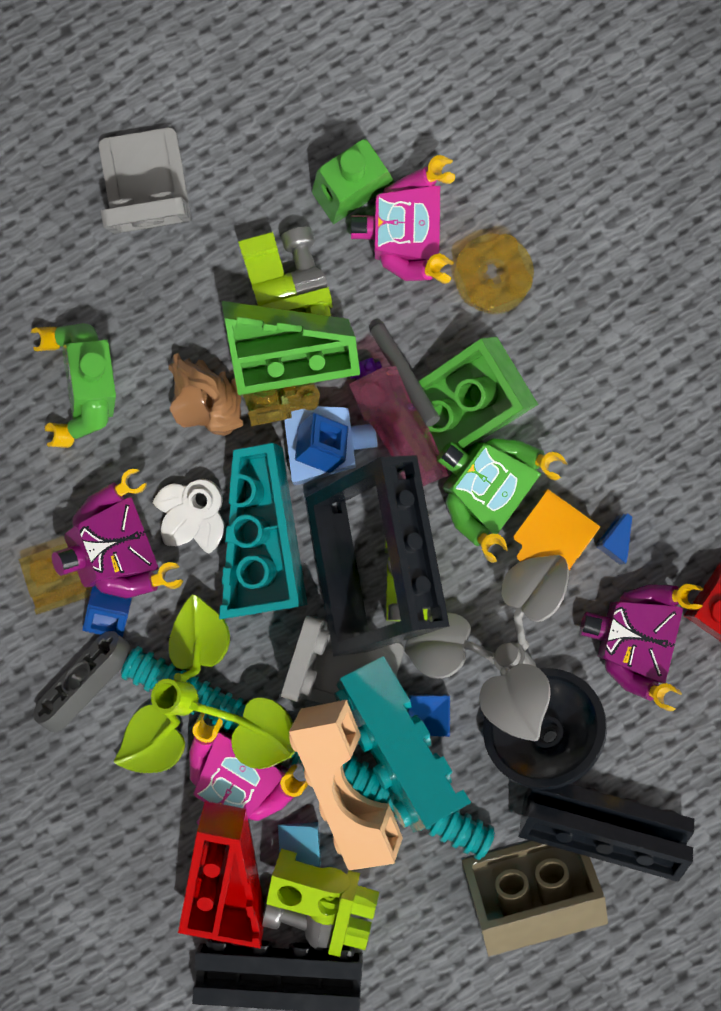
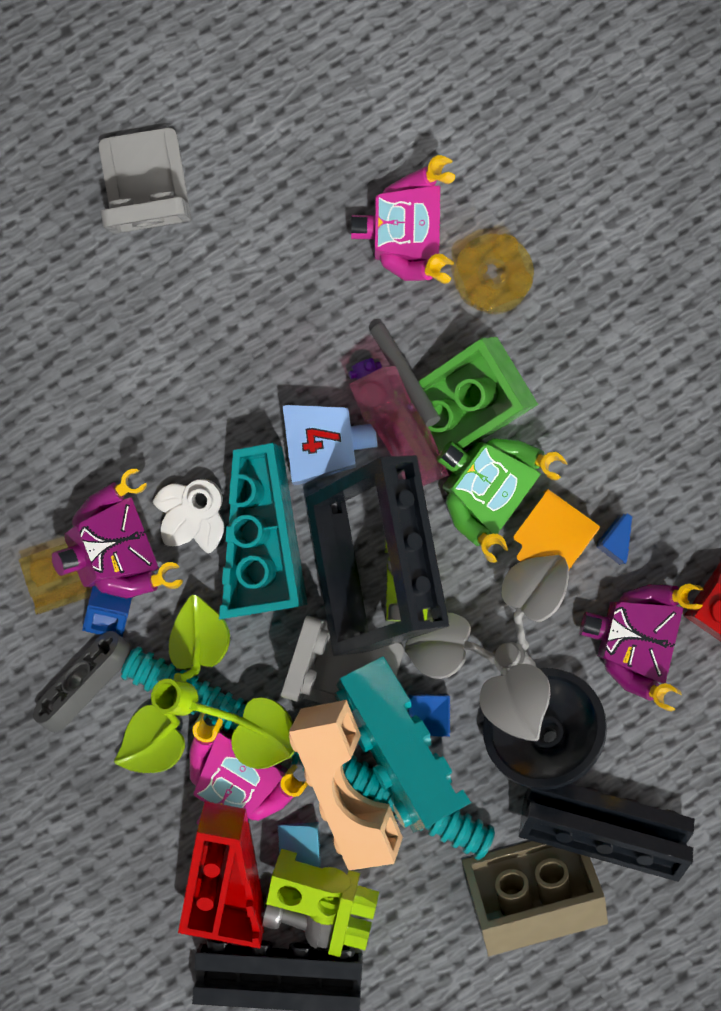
bright green torso [31,323,116,448] -> none
medium nougat hair [169,353,243,436] -> none
bright green wedge [222,301,360,395] -> none
lime hips [238,226,333,316] -> none
clear yellow plate [241,383,320,426] -> none
blue slope [295,412,348,473] -> none
bright green torso [312,139,394,225] -> none

